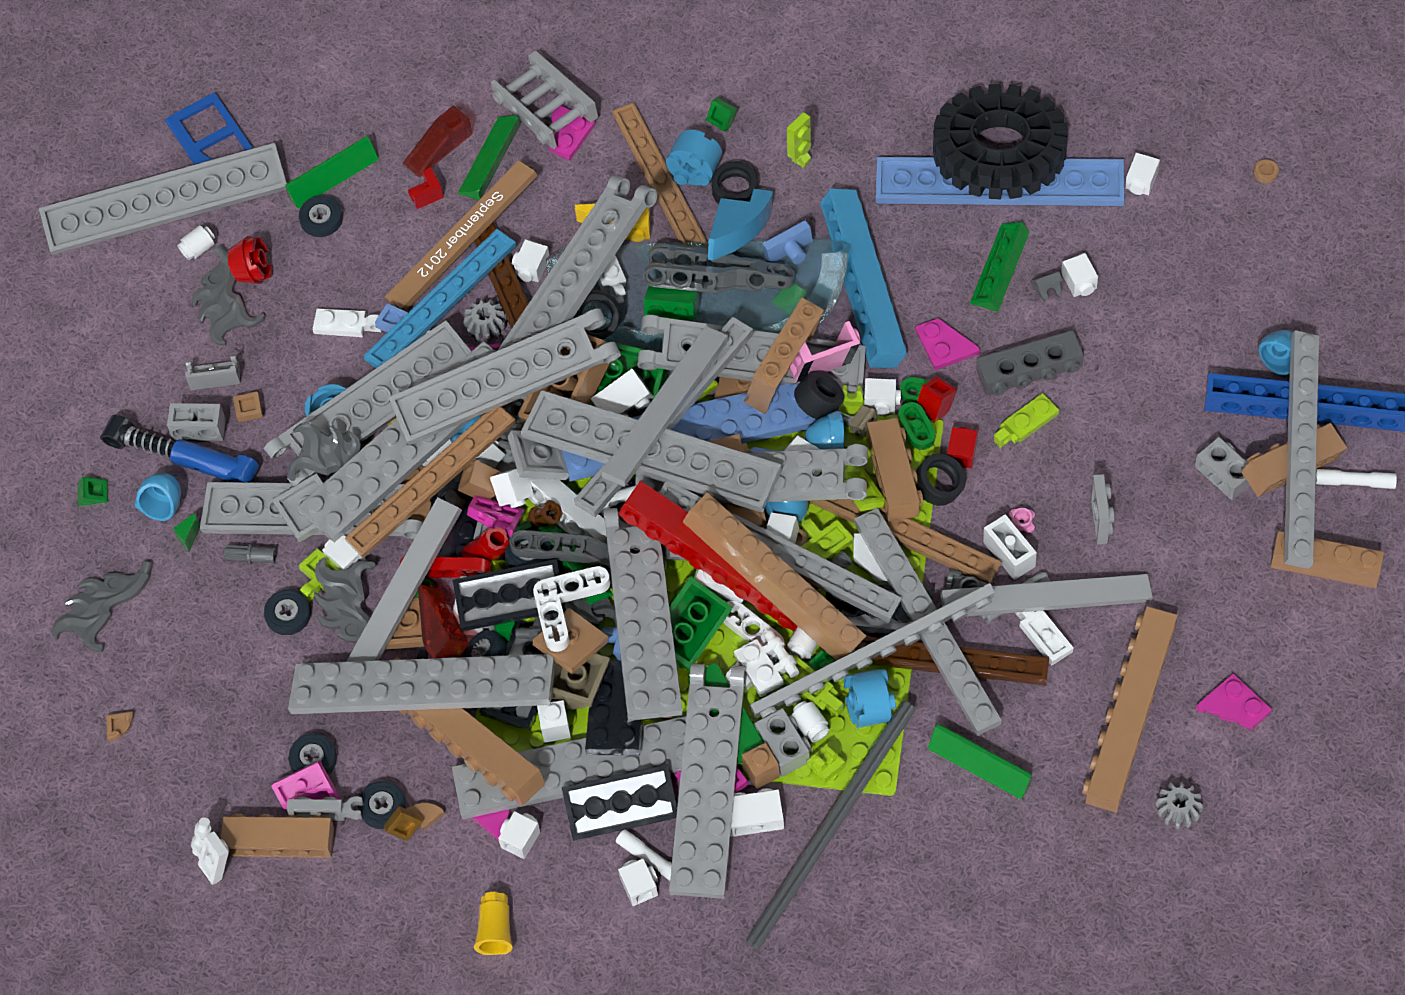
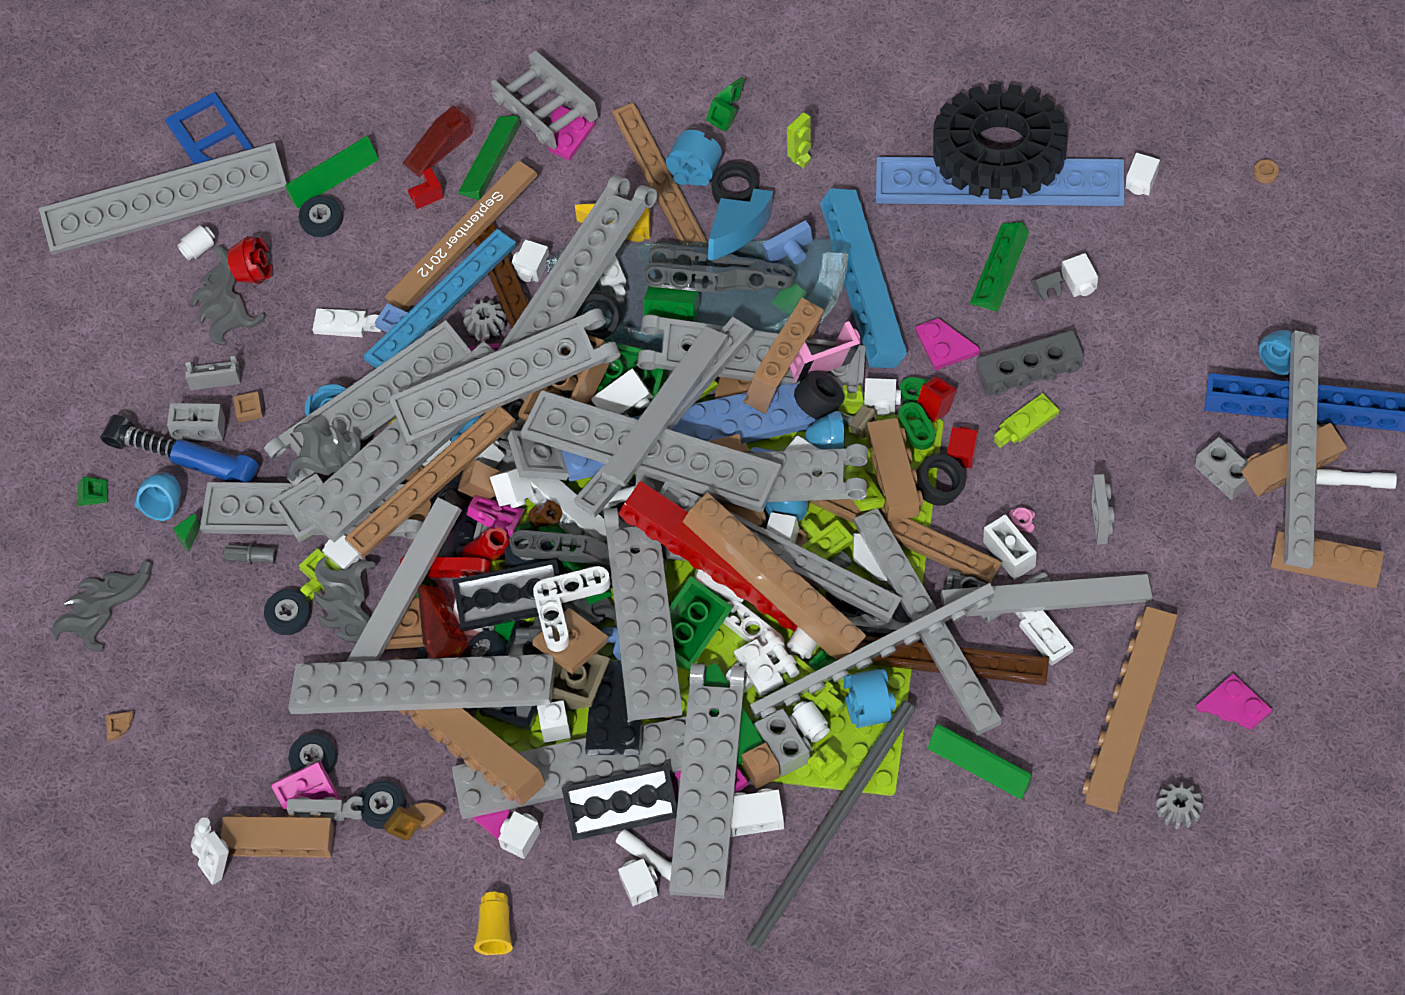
none -> green slope [713,77,744,105]

